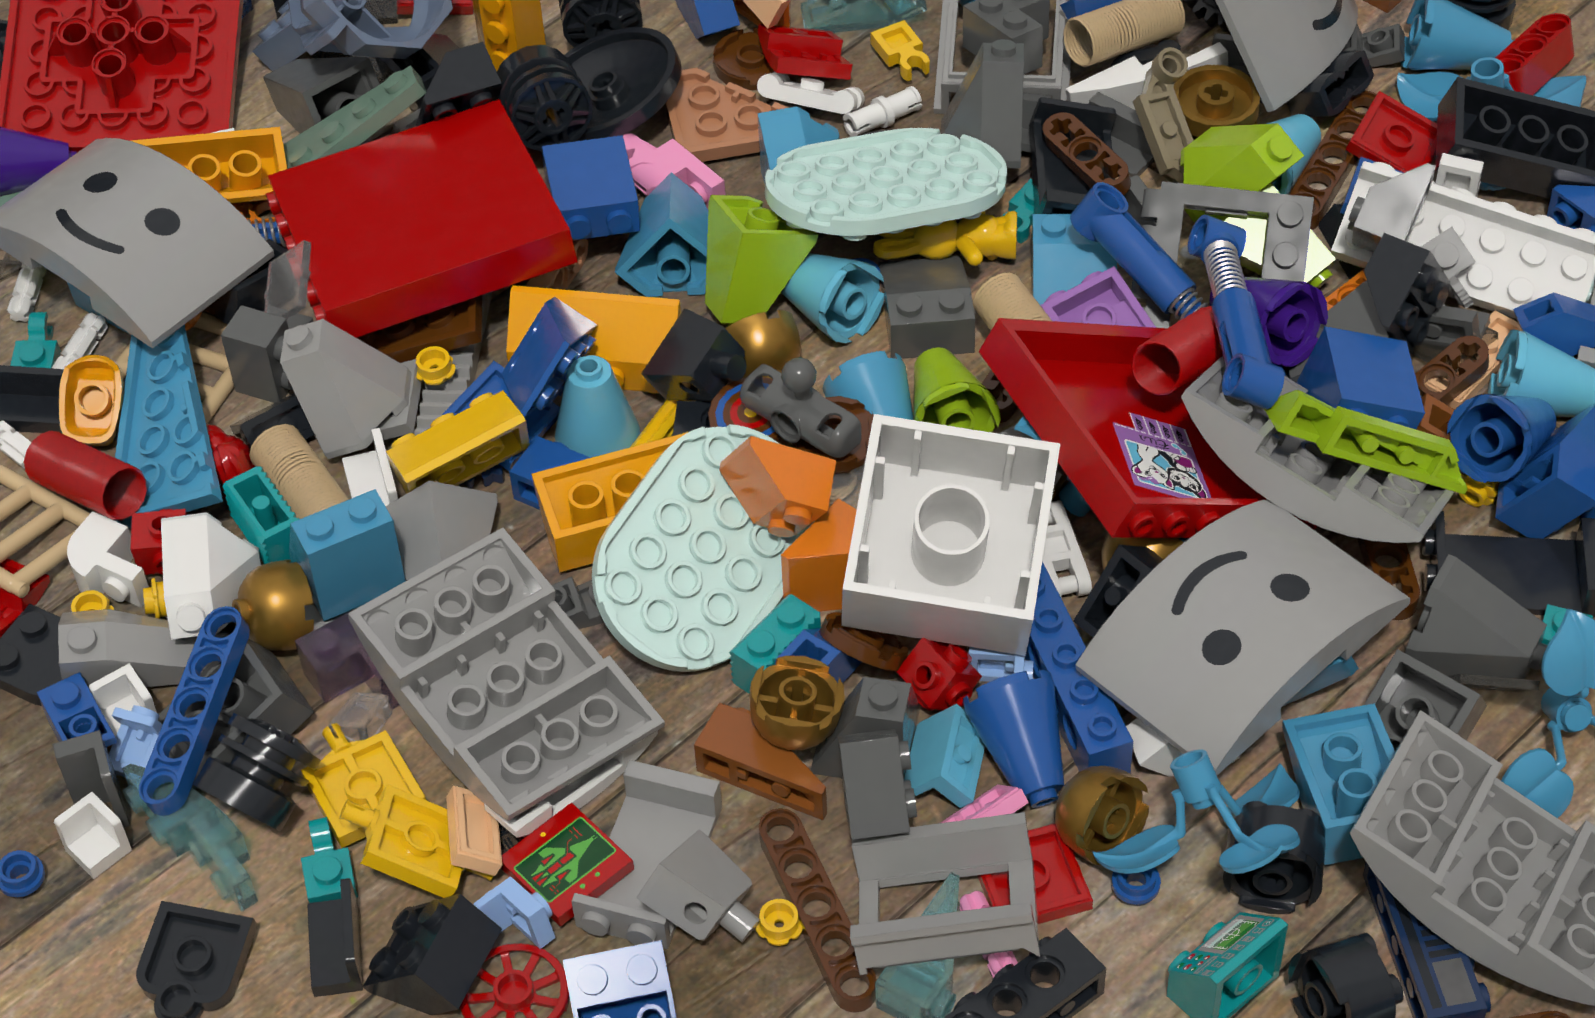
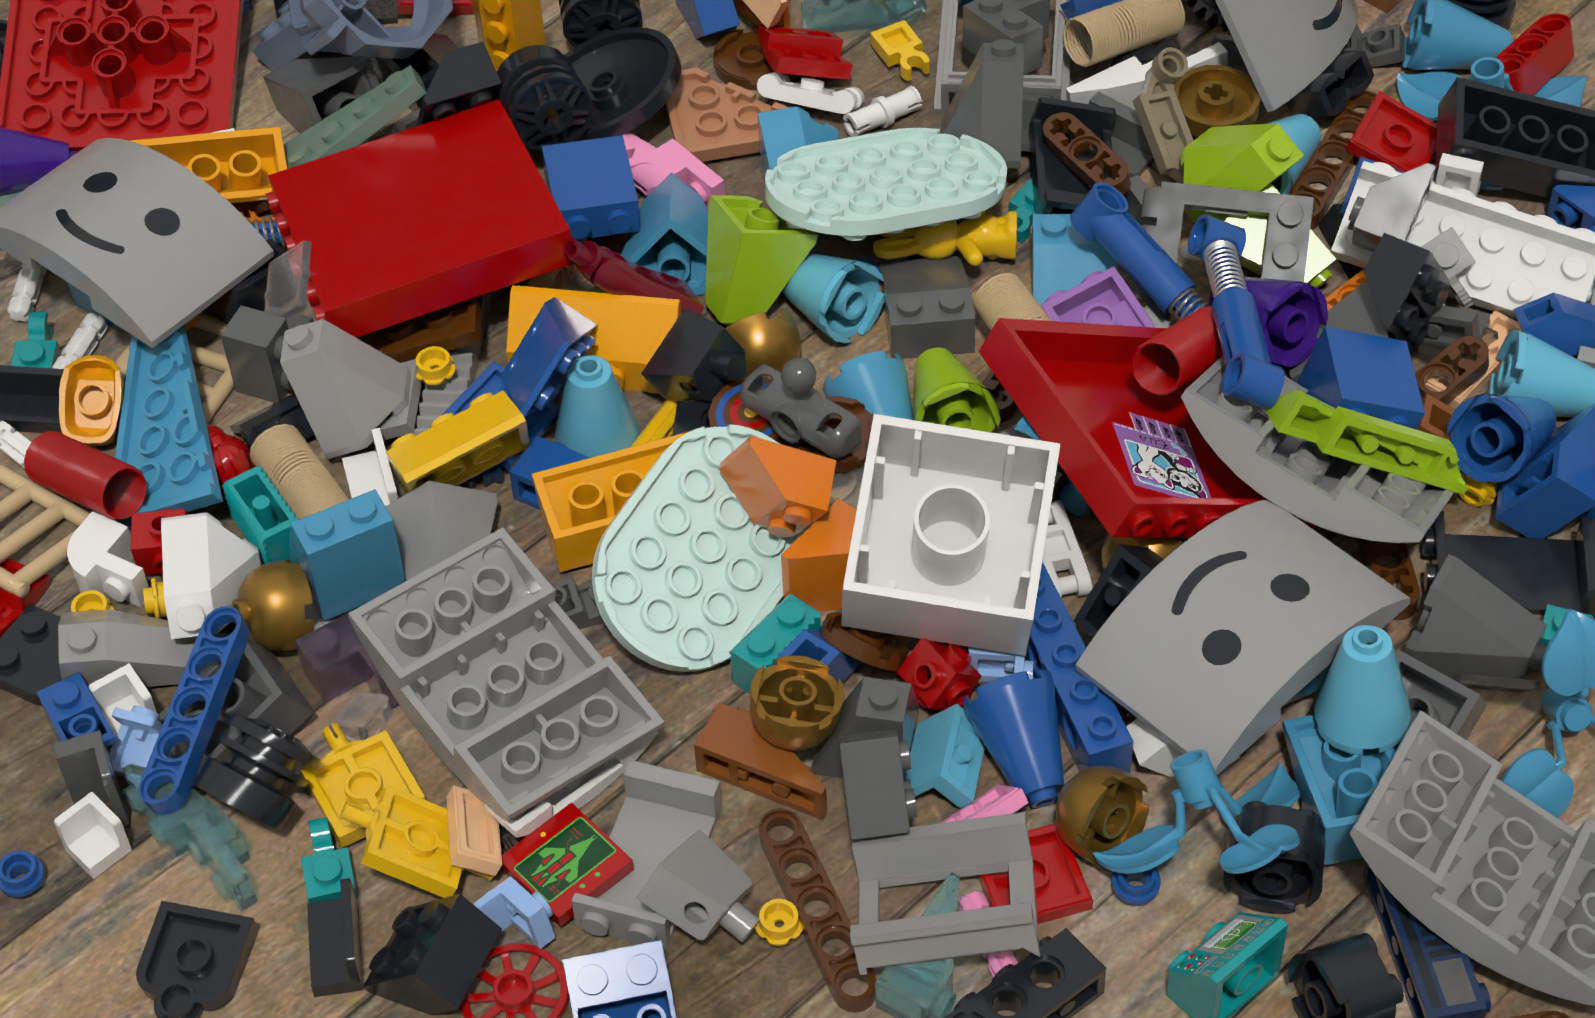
none -> dark red piece [563,237,704,316]
none -> medium azure cone [1314,625,1411,755]

